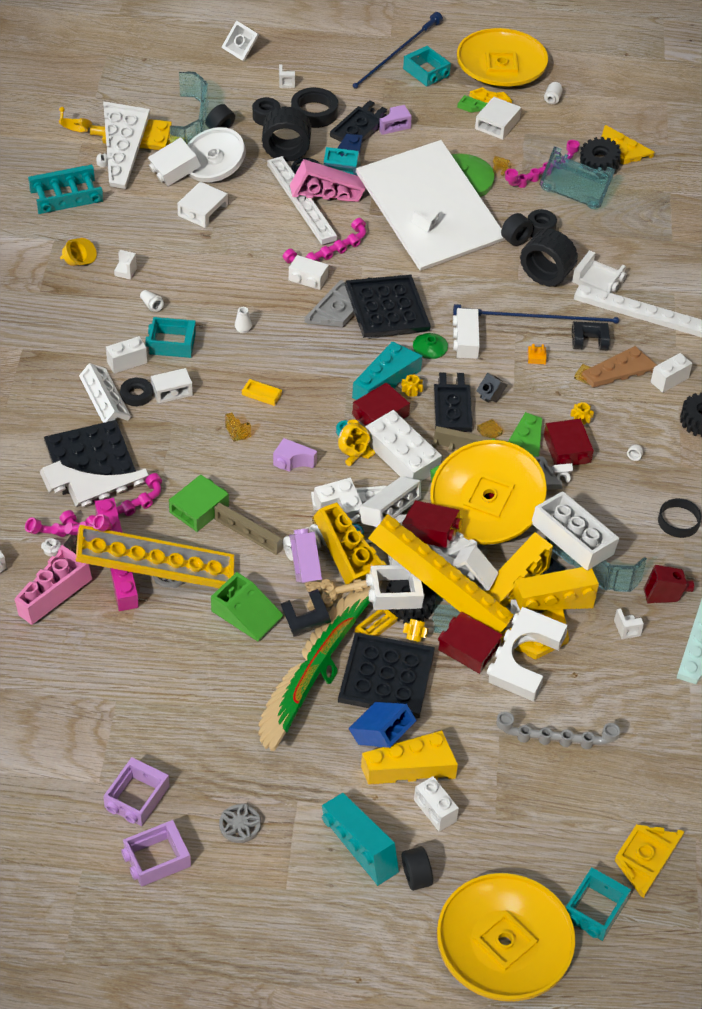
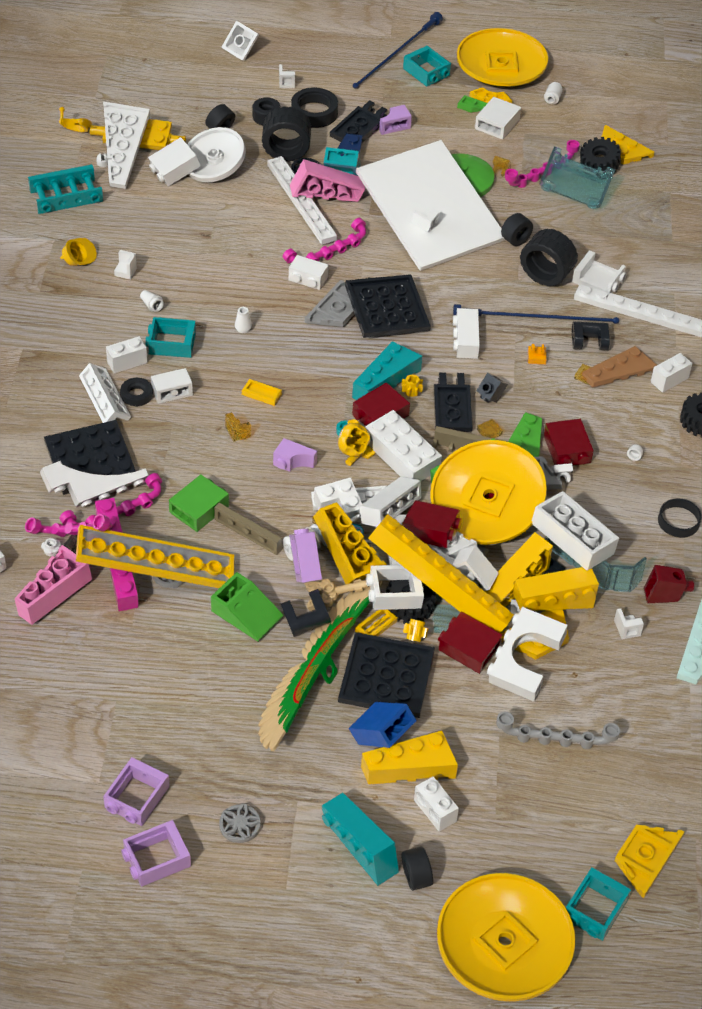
clear light blue windscreen [170,71,209,144] -> none
white panel [177,182,228,228] -> none
green dish [413,333,448,359] -> none
black tyre [528,209,557,237] -> none
yellow gear [570,402,594,425] -> none

